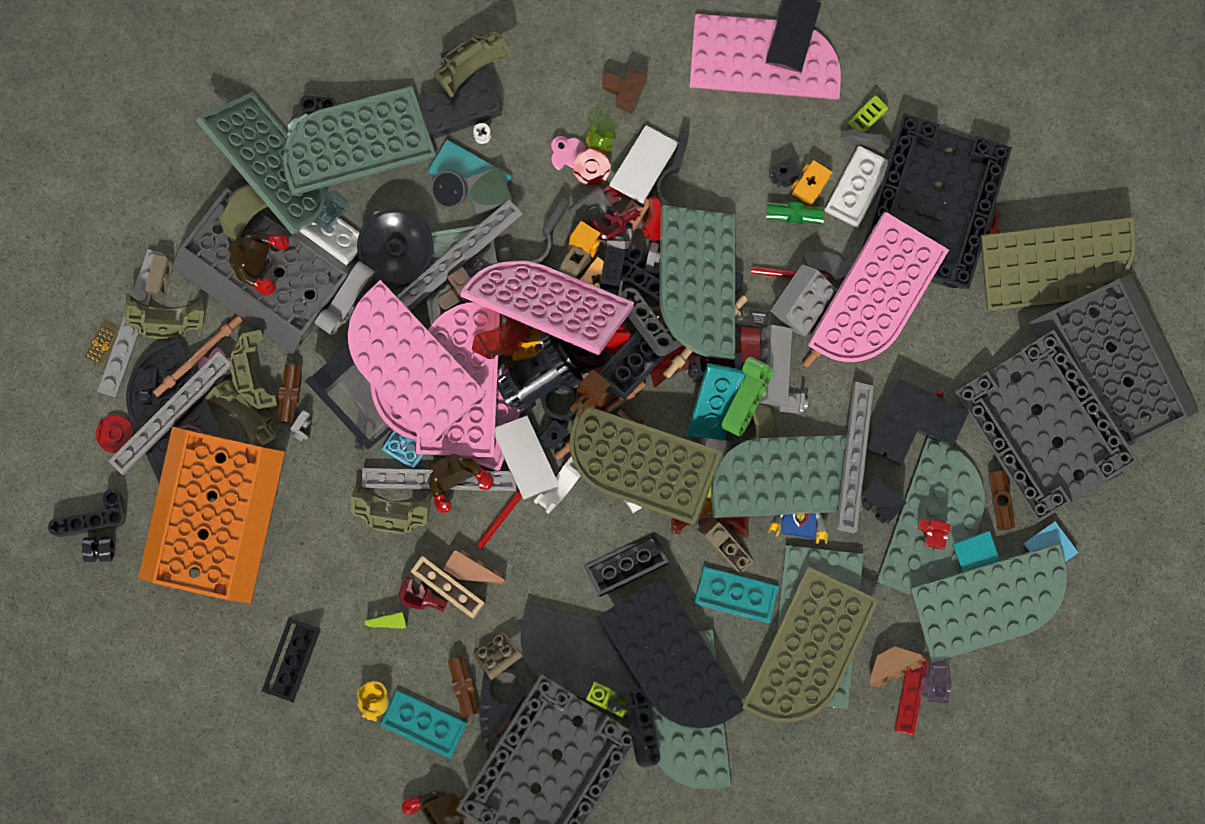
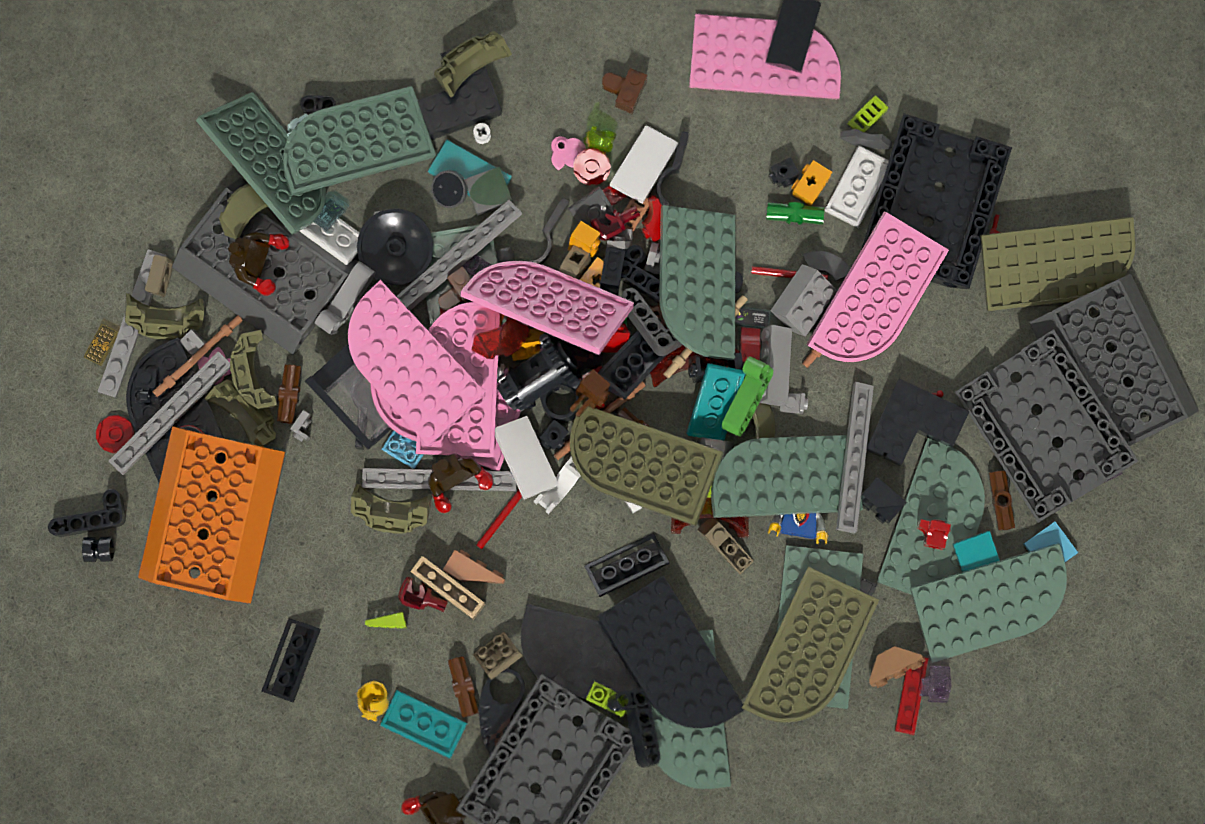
teal tile [694,566,779,623] -> none
none -> light grey bracket [180,328,206,355]

